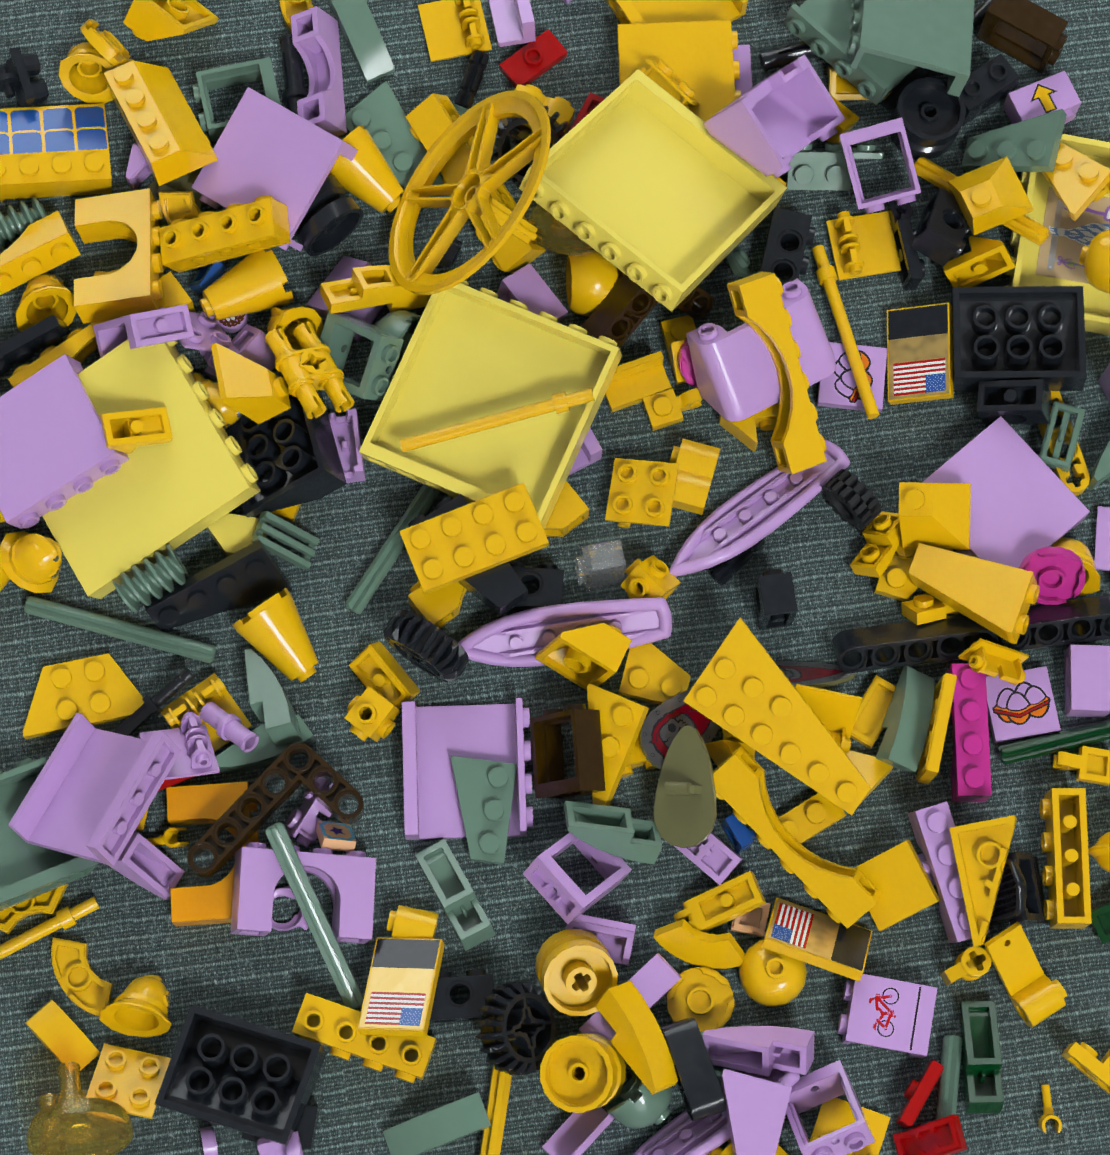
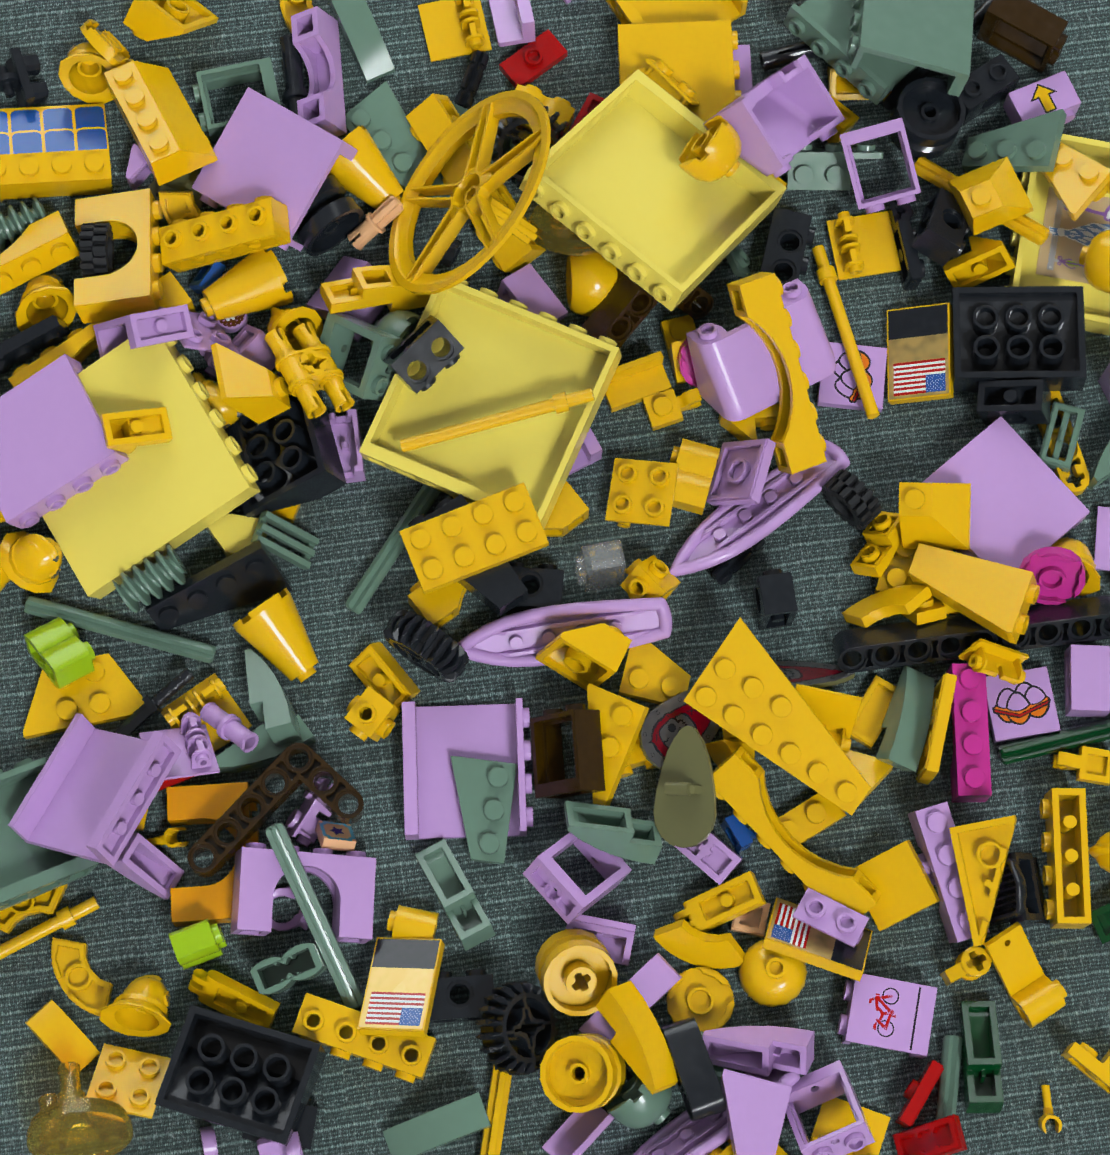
none -> lime brick [24,617,96,689]
none -> black tyre [79,223,115,278]
none -> lime brick [168,919,227,970]
none -> yellow hinge [188,969,280,1029]
none -> sand green brick [250,943,327,995]
none -> light nougat axle [347,196,404,251]
none -> black brick [383,315,464,394]
none -> yellow cylinder [679,116,742,182]
none -> lavender tile [706,438,776,506]
none -> lavender hinge [792,888,869,948]
none -> yellow tile [842,584,932,628]

